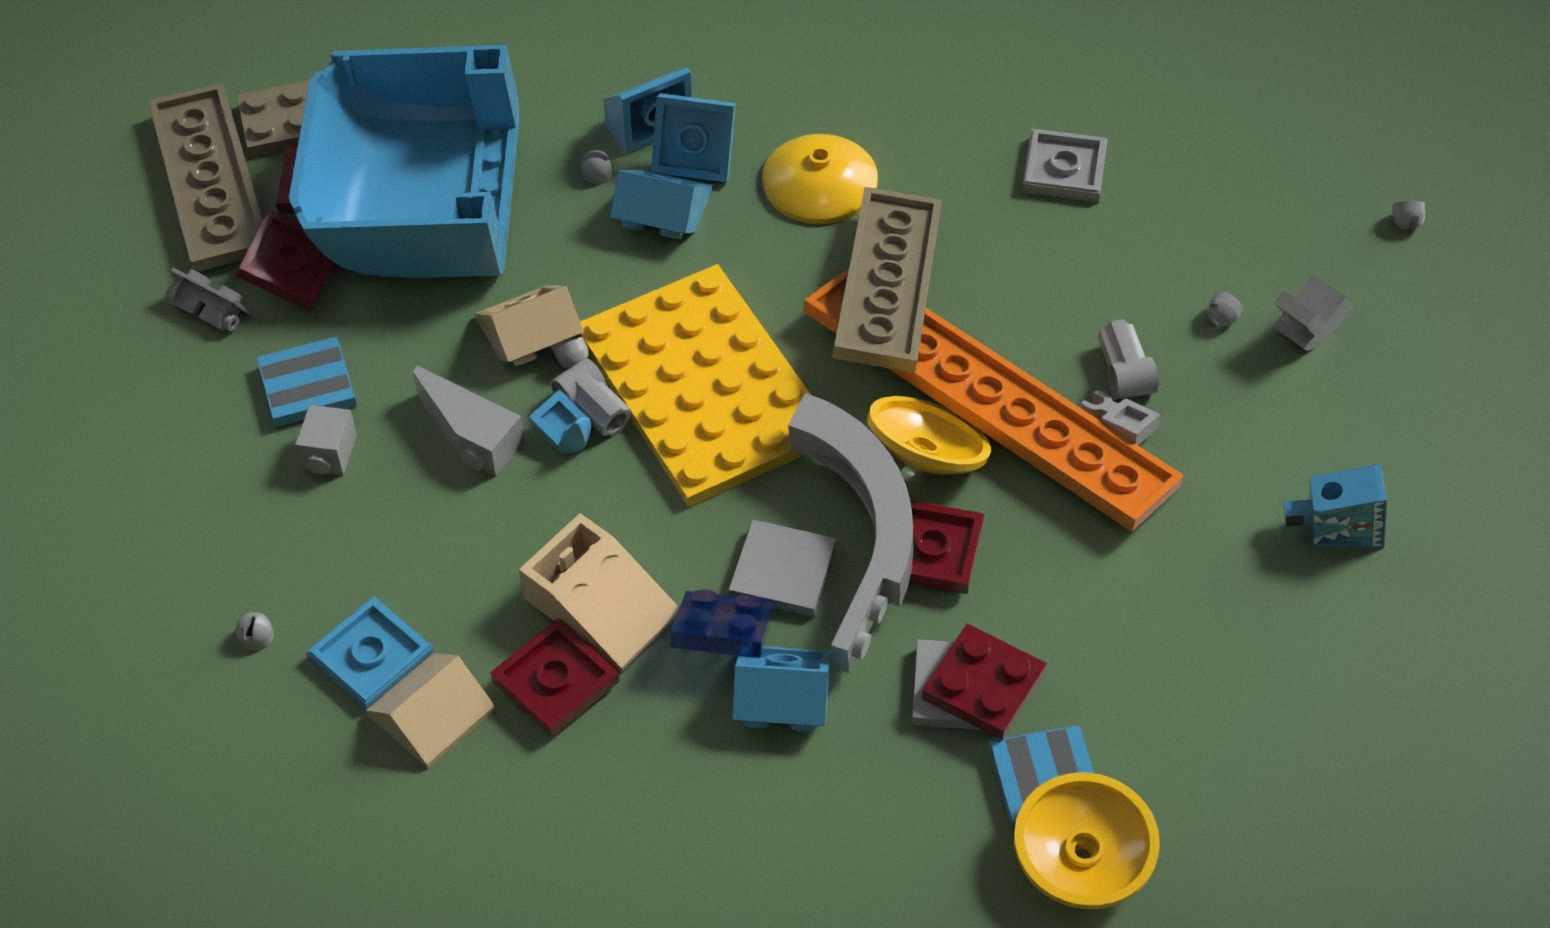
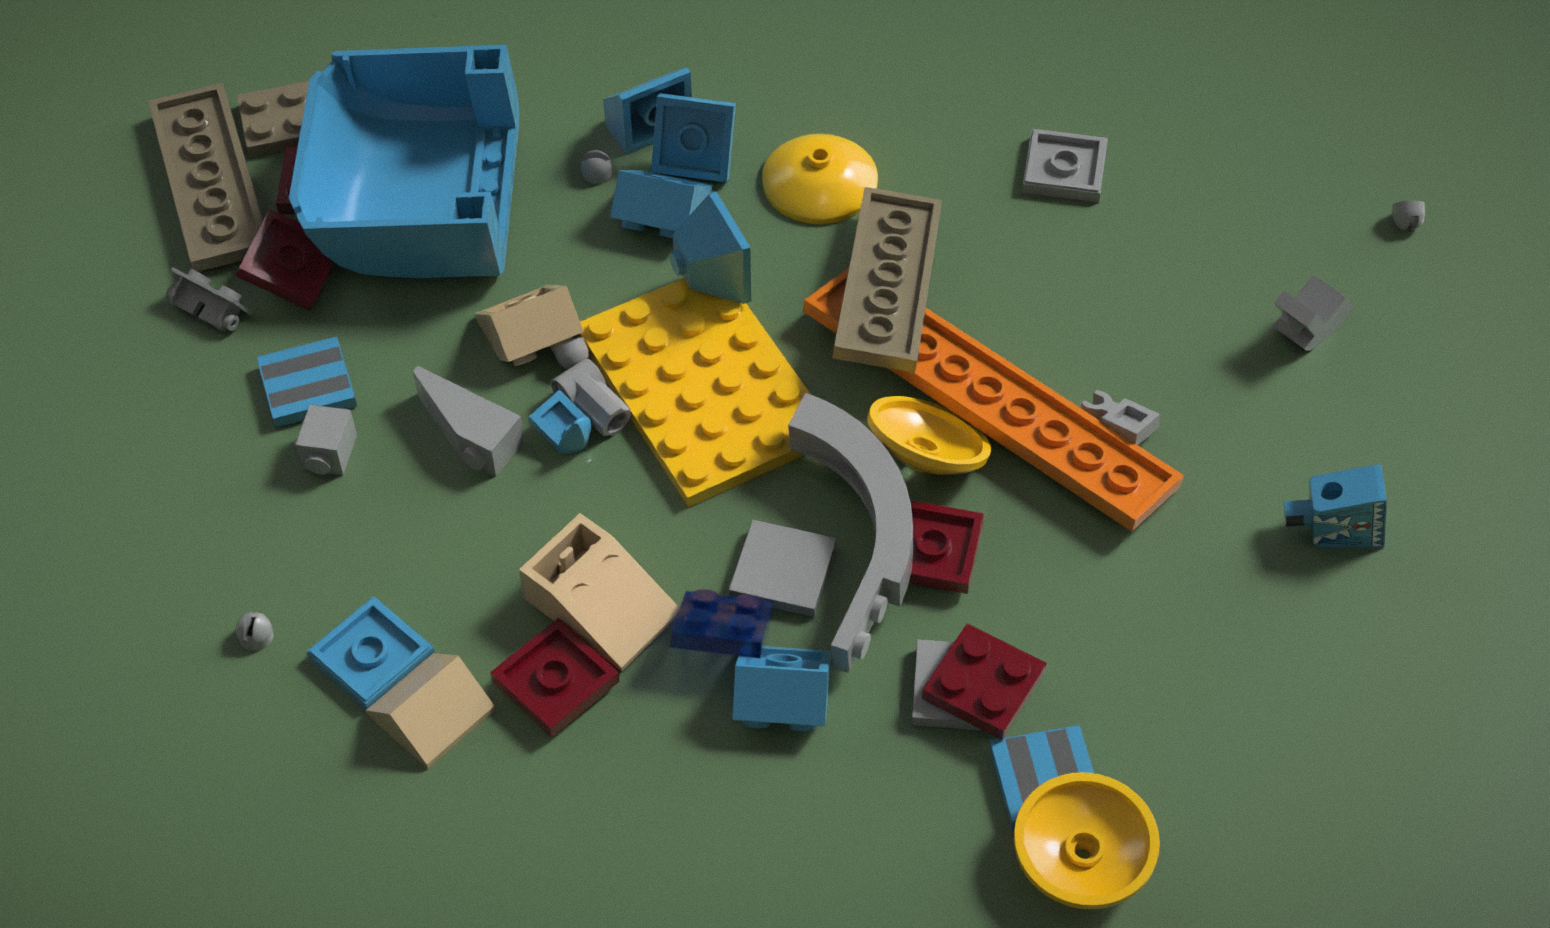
light grey piece [1098,319,1159,400] -> none
light grey hinge [1206,291,1243,327] -> none
none -> dark azure slope [669,192,751,304]

